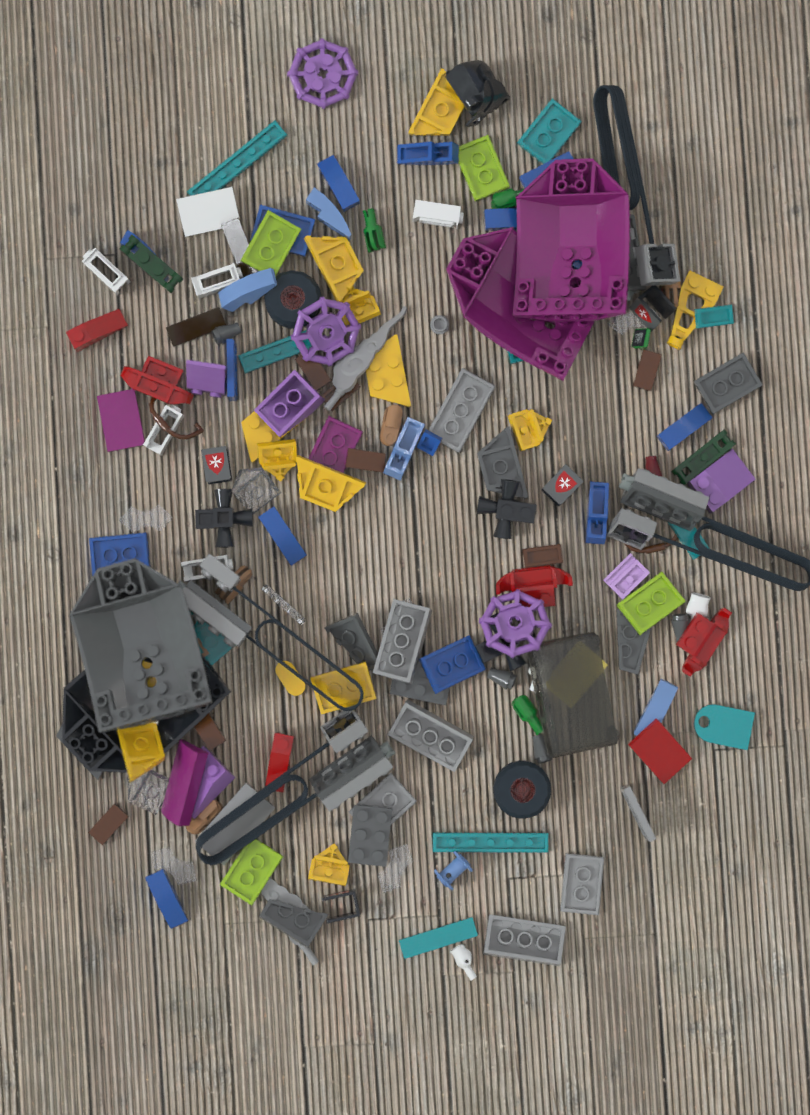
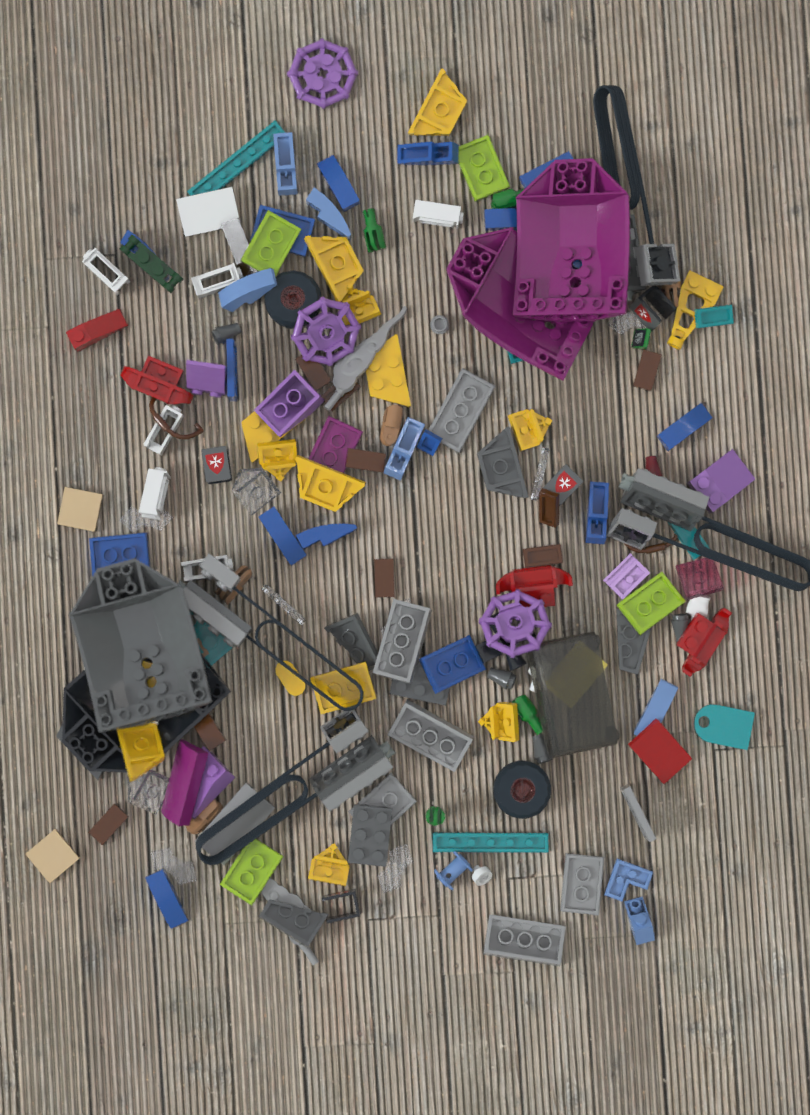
magenta tile [97,389,145,452] -> none
dark brown slope [166,307,226,347] -> none
black brick [195,489,254,548] -> none
teal tile [238,330,312,374] -> none
red slope [265,732,295,793] -> none
teal tile [399,917,478,959] -> none
black piece [445,60,510,127] -> none
white piece [450,944,477,981] -> none
black brick [477,479,537,539] -> none
teal tile [517,98,582,164] -> none
dark green plate [671,429,736,485] -> none
dark grey plate [693,352,763,415] -> none
none -> tan tile [25,829,80,883]
none -> tan tile [57,487,103,532]
none -> white window [139,467,171,520]
none -> medium blue slope [273,132,298,196]
none -> blue slope [296,524,357,549]
none -> reddish brown tile [374,559,394,598]
none -> green arm [425,806,445,826]
none -> white tile [472,865,492,886]
none -> yellow slope [478,702,519,742]
none -> clear tile [530,447,549,501]
none -> reddish brown tile [539,488,560,528]
none -> medium blue tile [604,858,653,902]
none -> medium blue slope [624,897,655,945]
none -> clear pink tile [675,558,724,600]

